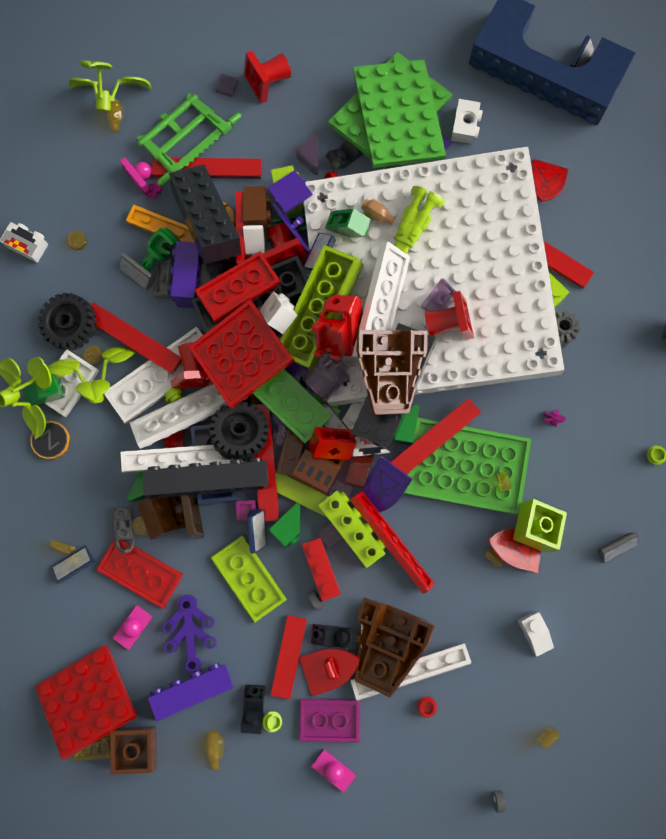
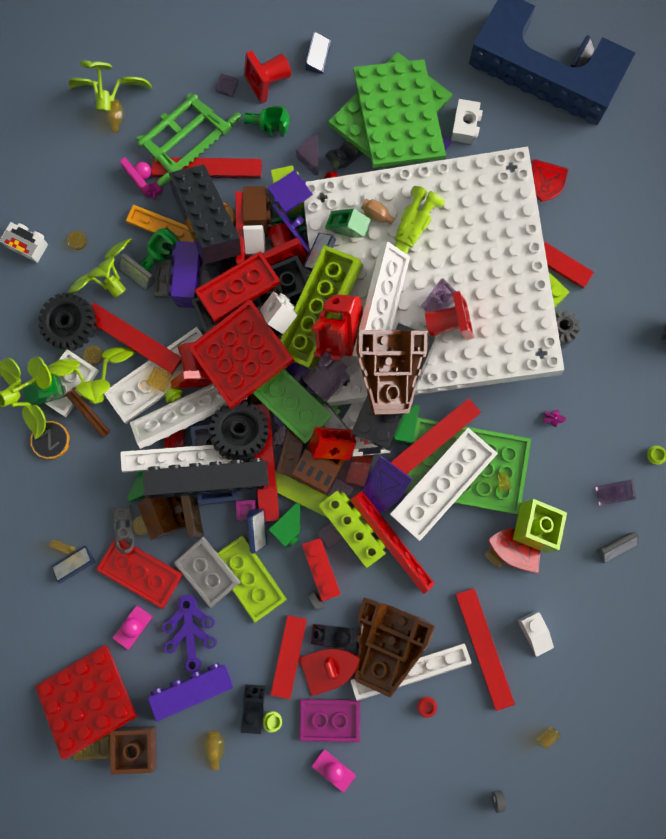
none -> reddish brown axle [63,387,110,437]
none -> lime plant [68,238,132,298]
none -> clear yellow tile [146,366,173,392]
none -> light grey tile [174,537,241,608]
none -> green piece [243,106,290,137]
none -> slope [305,32,331,74]
none -> white plate [390,428,498,541]
none -> red tile [455,588,515,711]
none -> clear purple slope [596,479,636,506]

